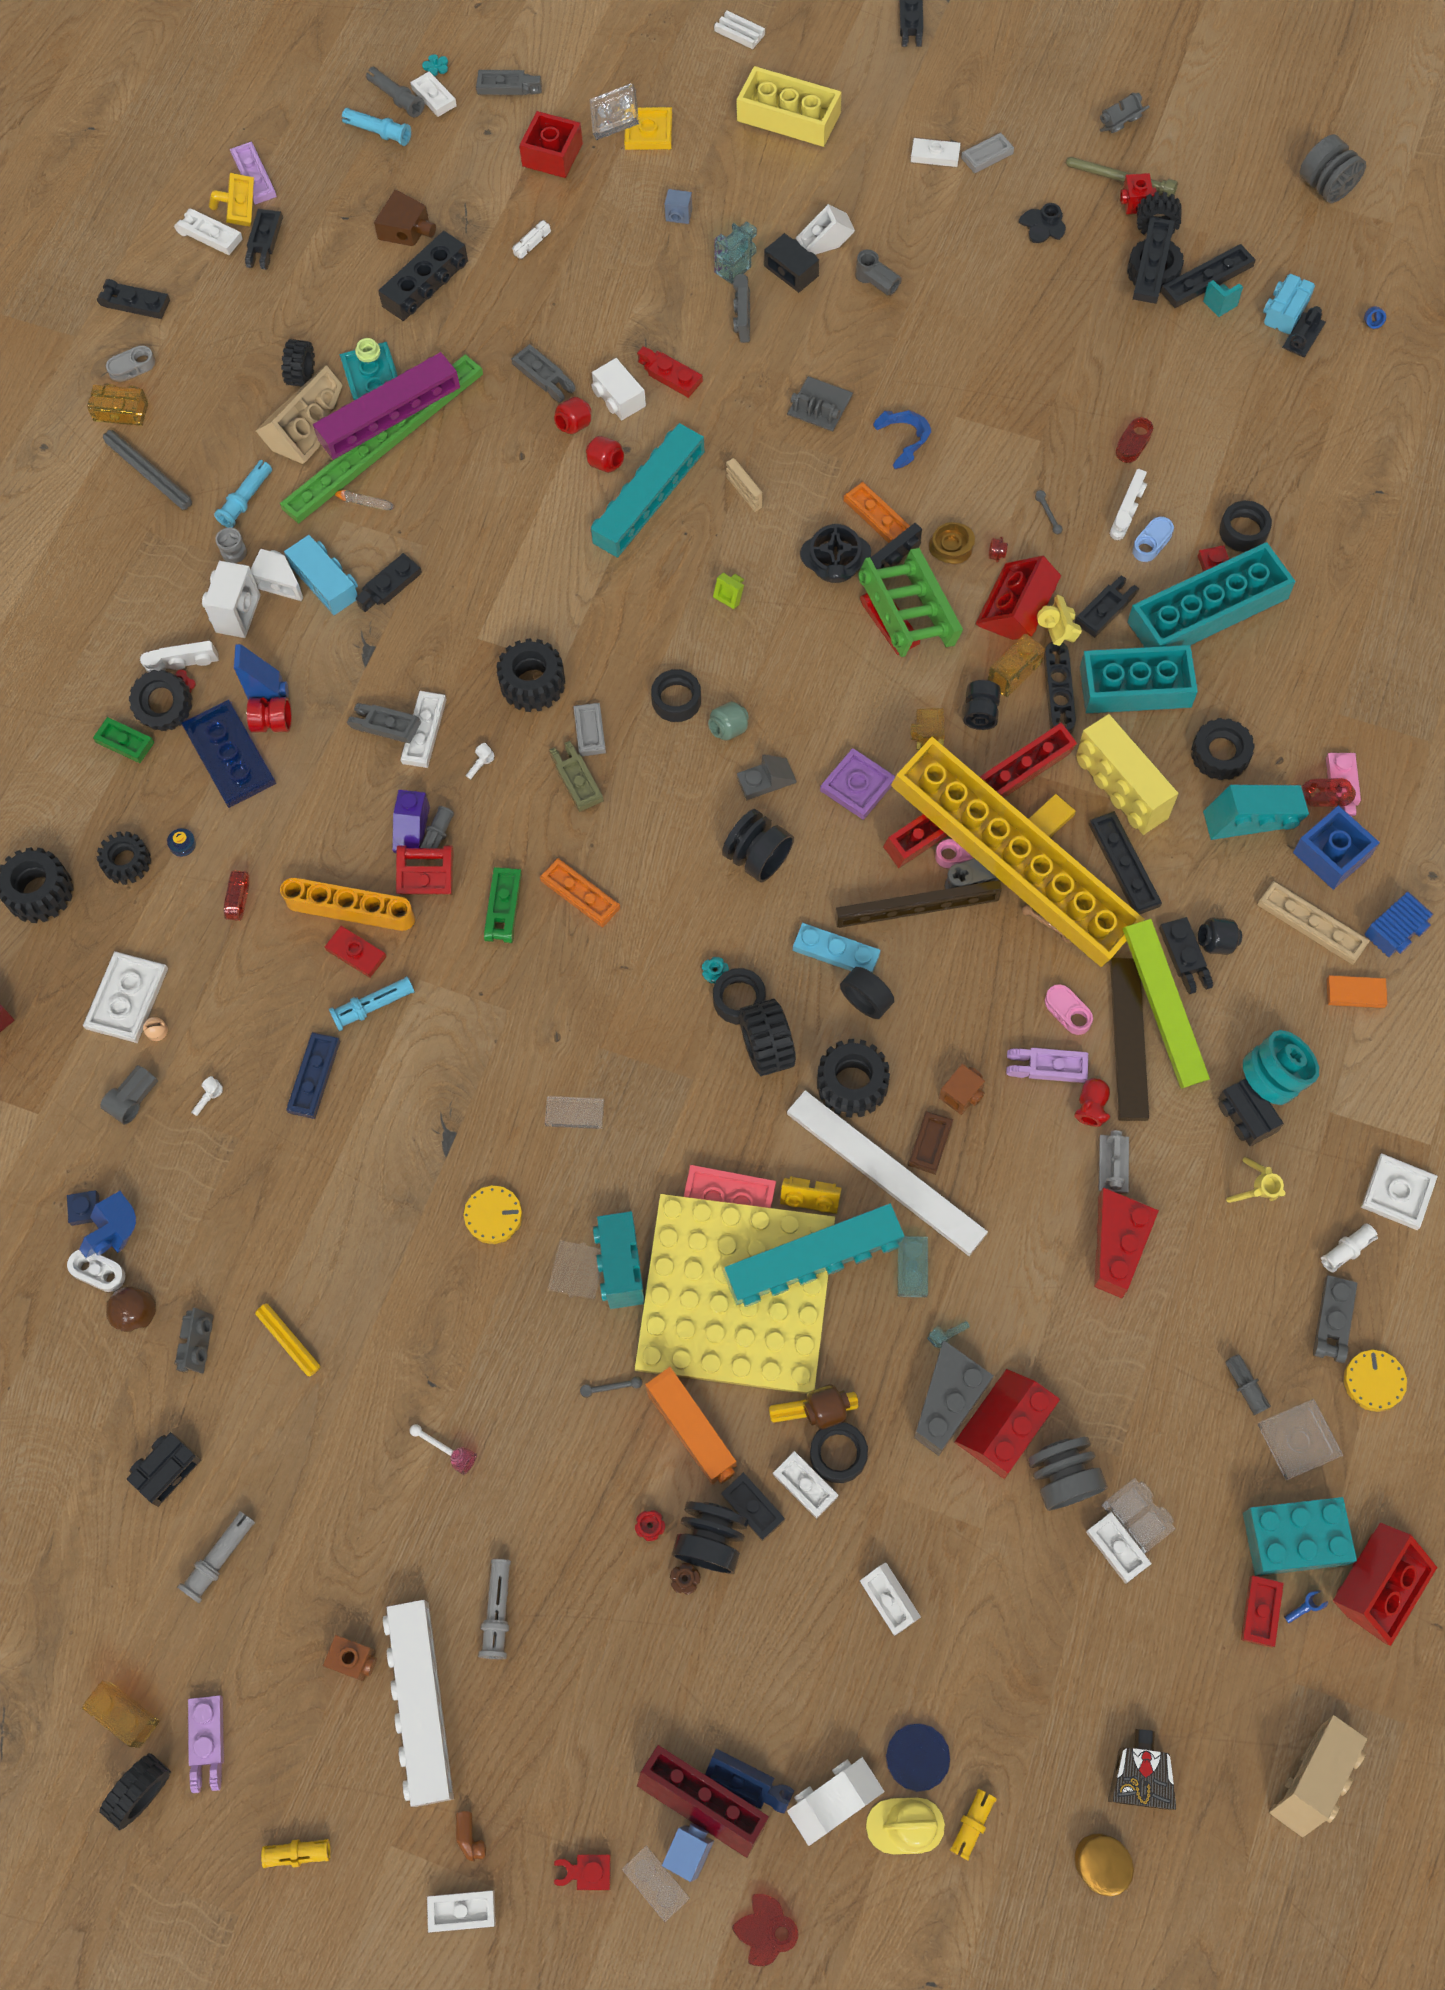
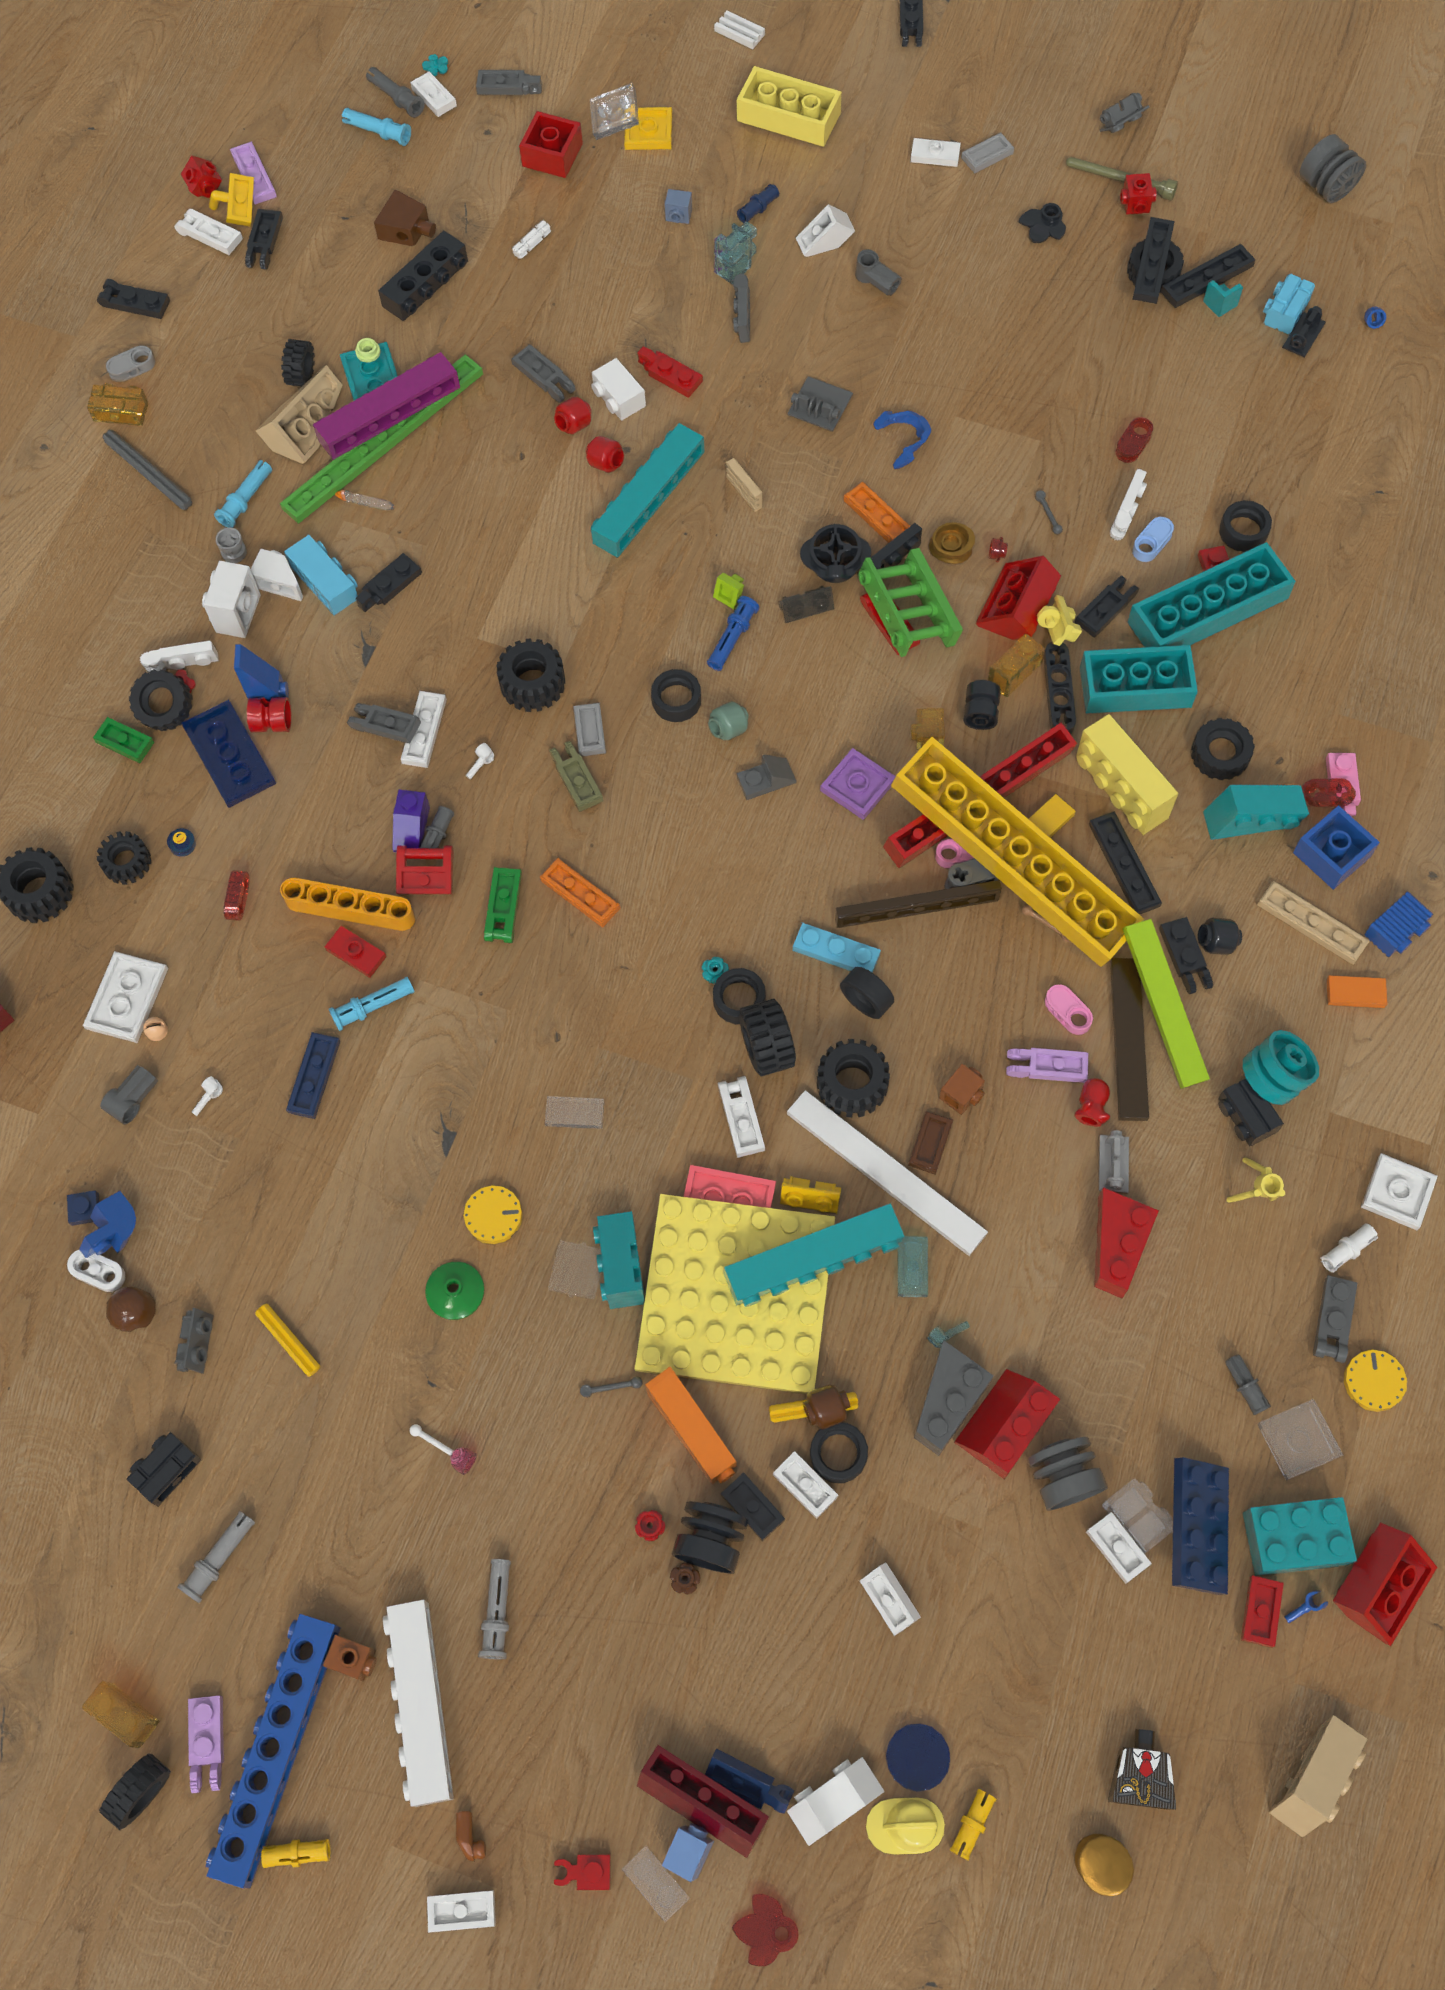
black wheel [722,809,794,883] -> none
black brick [764,233,819,293] -> none
black tyre [1137,192,1182,235] -> none
none -> red brick [181,155,222,198]
none -> blue brick [206,1614,341,1889]
none -> green dish [425,1262,485,1320]
none -> blue pin [707,596,760,671]
none -> white plate [717,1076,765,1158]
none -> dark blue pin [737,184,780,223]
none -> clear smoke hinge [778,586,834,623]
none -> dark blue plate [1172,1457,1229,1595]

